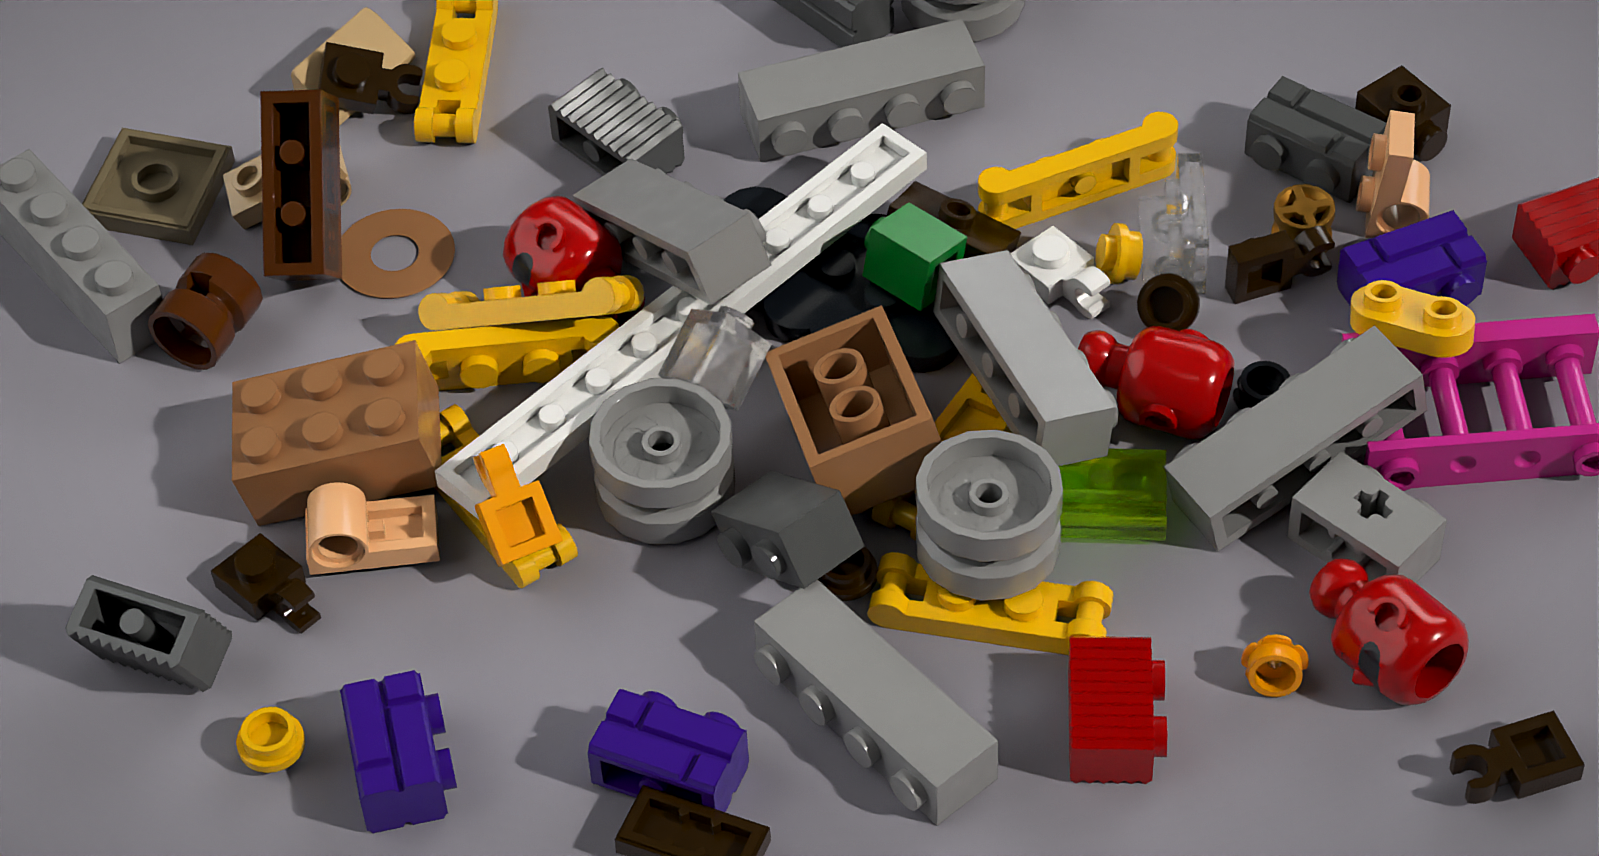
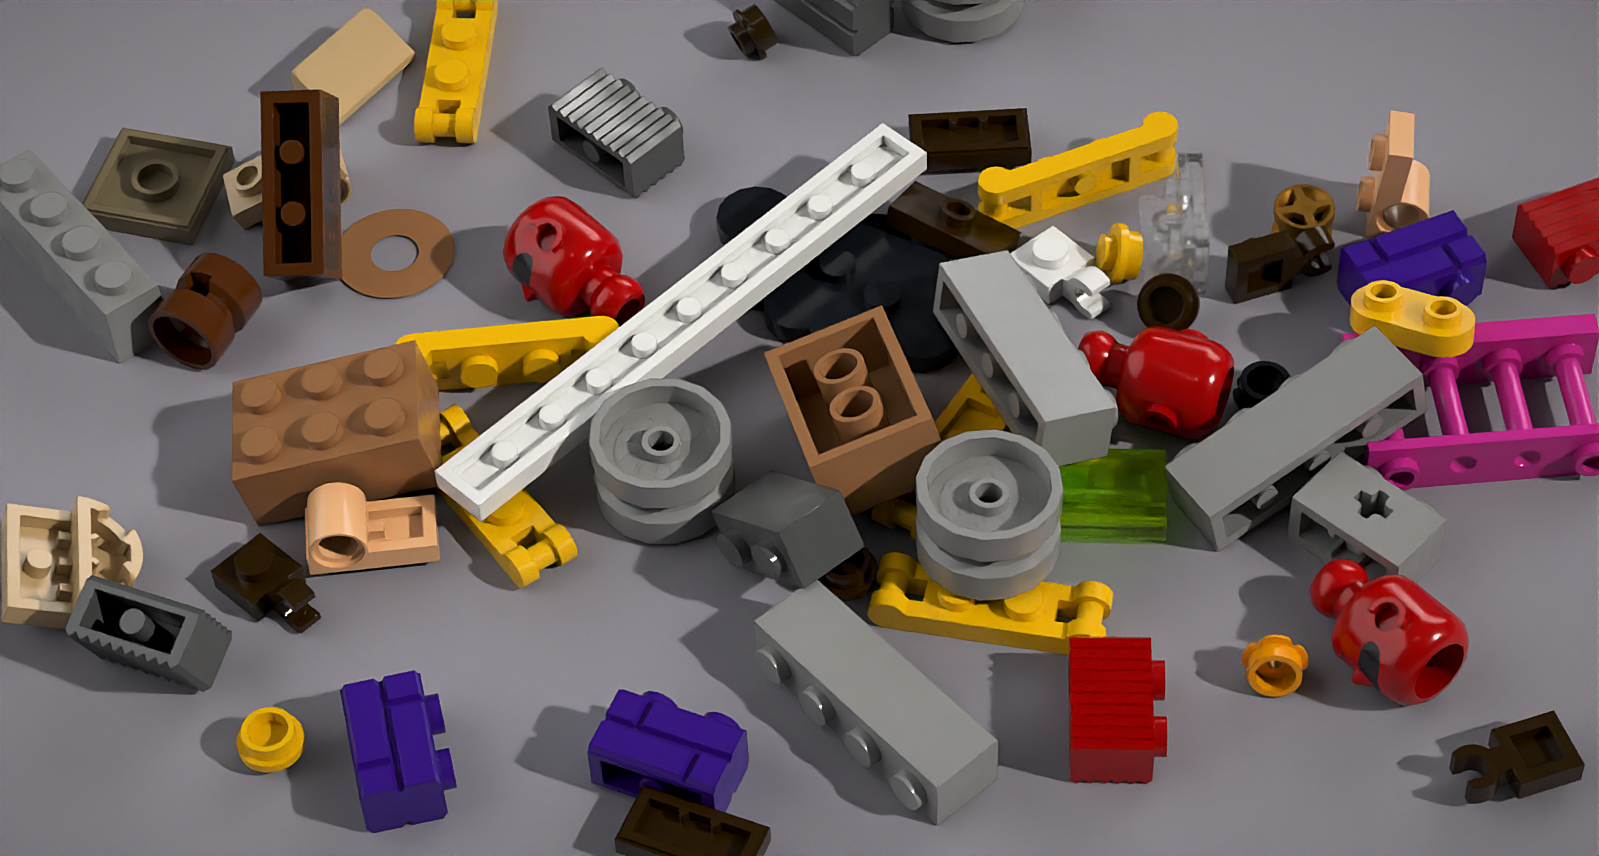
dark brown plate [318,42,423,114] -> none
yellow plate [418,275,644,330] -> none
light orange plate [473,444,563,567] -> none
light grey brick [572,158,772,305] -> none
clear brick [658,306,772,411] -> none
light grey brick [738,18,985,162] -> none
green brick [862,202,967,311] -> none
dark grey brick [1244,76,1387,203] -> none
dark brown brick [1355,65,1451,162] -> none
none -> tan slope [1,496,143,629]
none -> dark brown plate [728,4,779,59]
none -> dark brown plate [908,108,1032,171]

